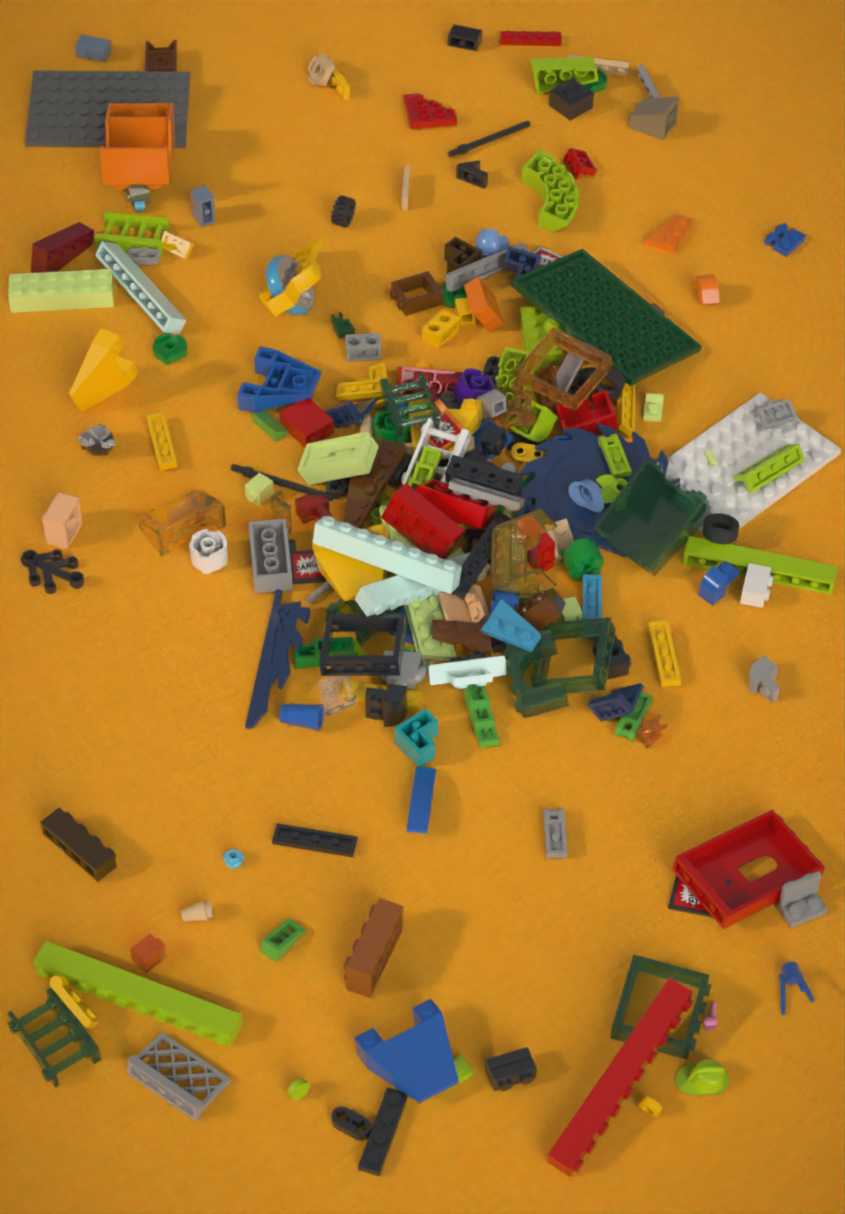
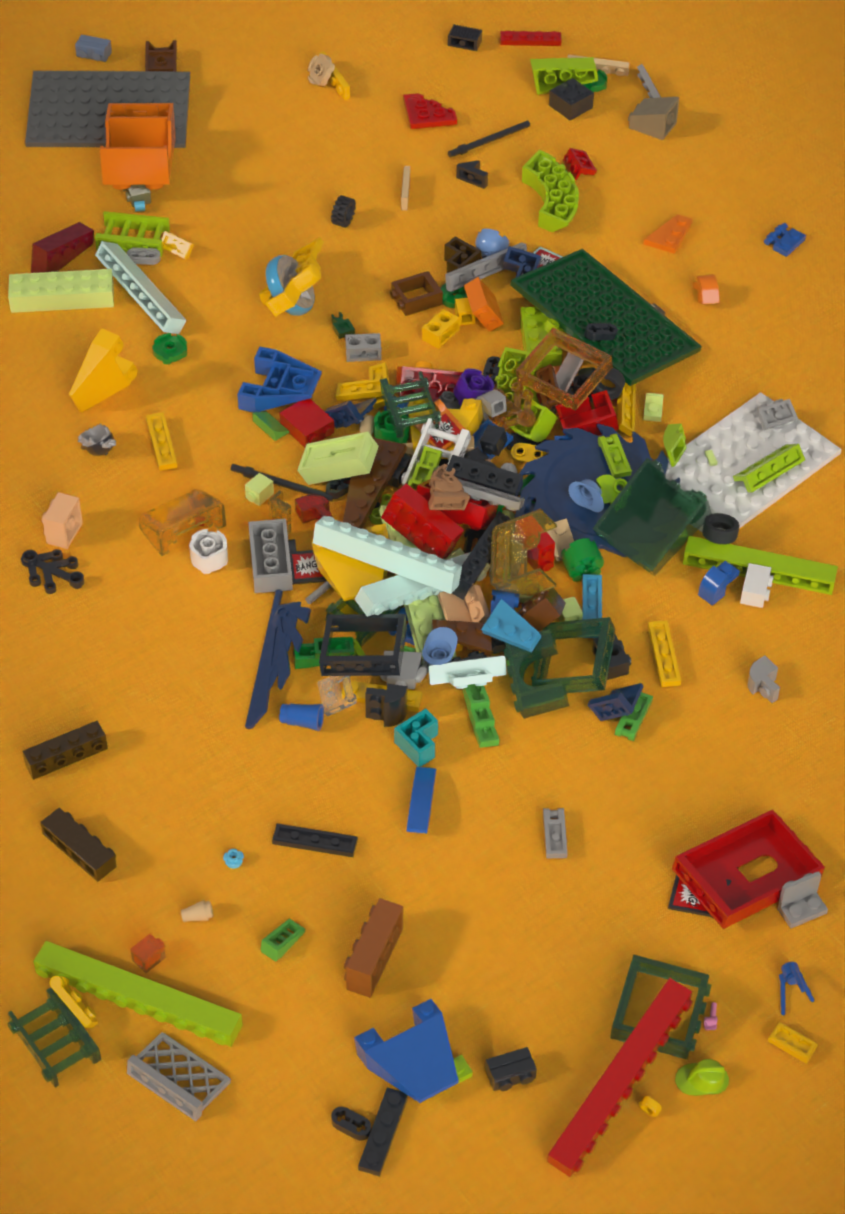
sand blue brick [190,185,216,227] -> none
lime tile [287,1078,310,1101] -> none
clear orange plate [635,715,668,748] -> none
none -> dark brown brick [22,720,108,780]
none -> medium blue piece [422,627,458,665]
none -> medium nougat piece [428,464,470,510]
none -> black beam [584,323,618,340]
none -> lime slope [663,424,687,467]
none -> yellow plate [768,1022,818,1064]

